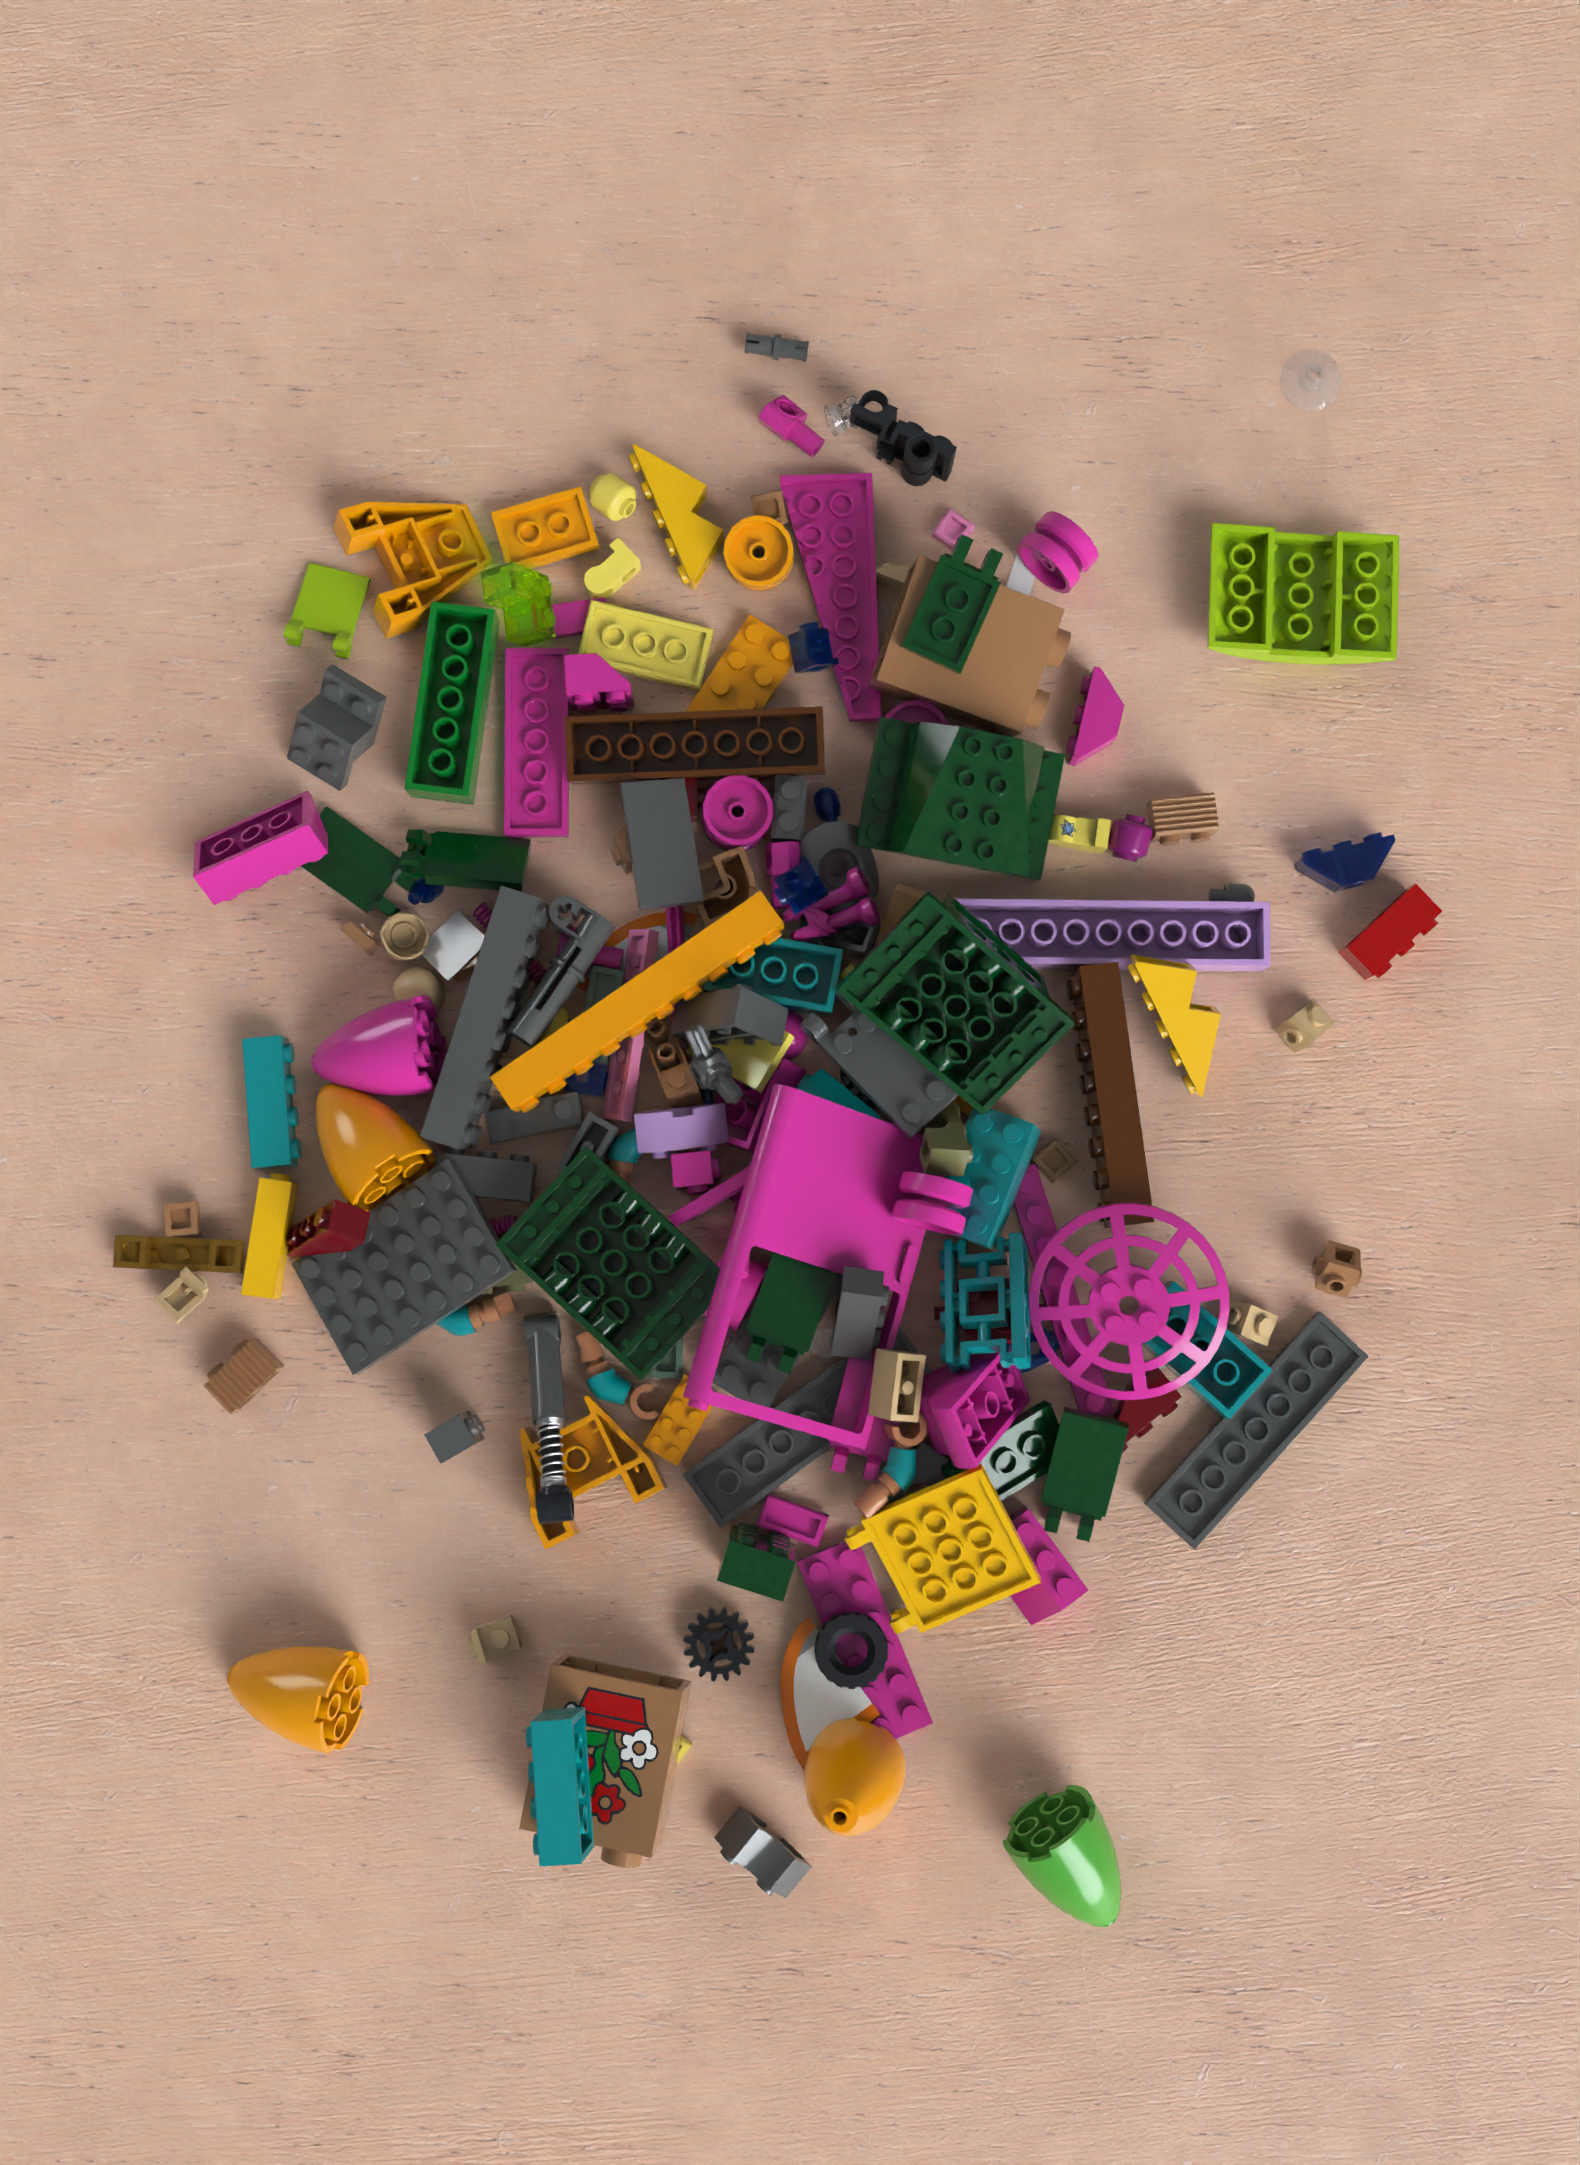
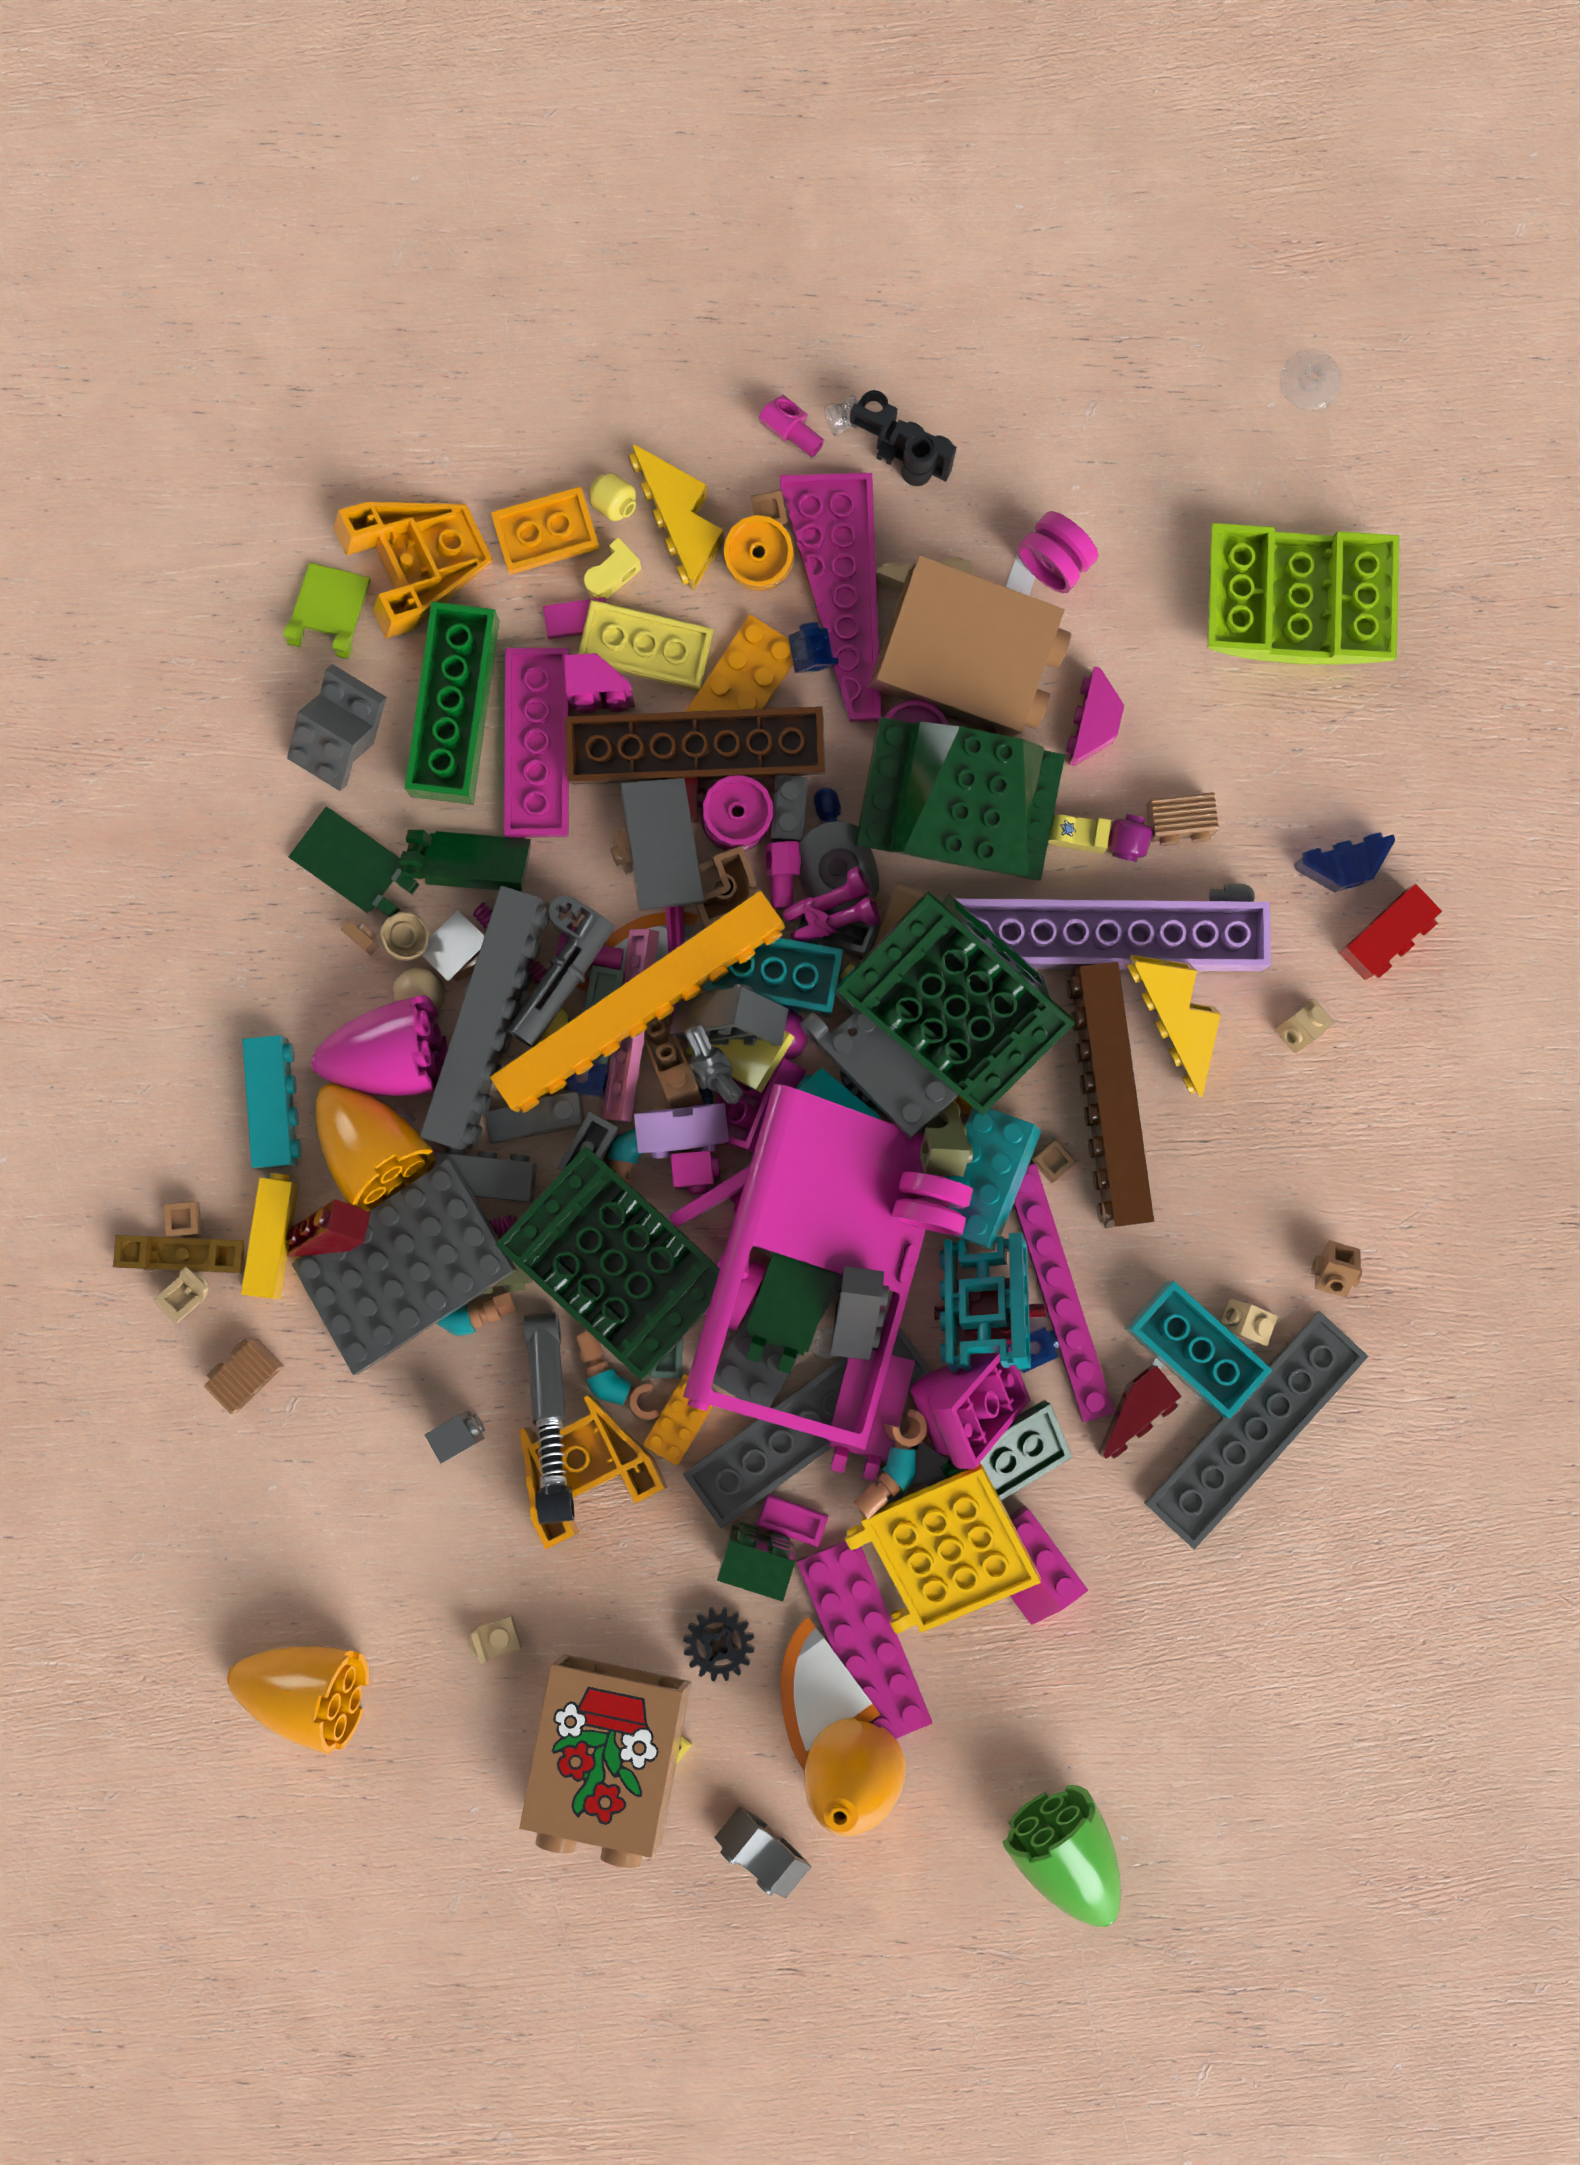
dark pink slope [193,790,328,905] -> none
clear blue cylinder [408,878,445,905] -> none
clear neon green brick [480,561,556,647] -> none
teal brick [526,1707,594,1867] -> none
dark grey pin [745,332,809,362] -> none
clear blue brick [773,855,829,915] -> none
black tyre [814,1611,888,1689] -> none
tan brick [868,1348,926,1422] -> none
dark green tile [900,534,1003,674] -> none
bright pink tile [932,508,975,550] -> none
dark pink dish [1029,1203,1230,1400] -> none
dark green tile [1041,1407,1129,1542] -> none

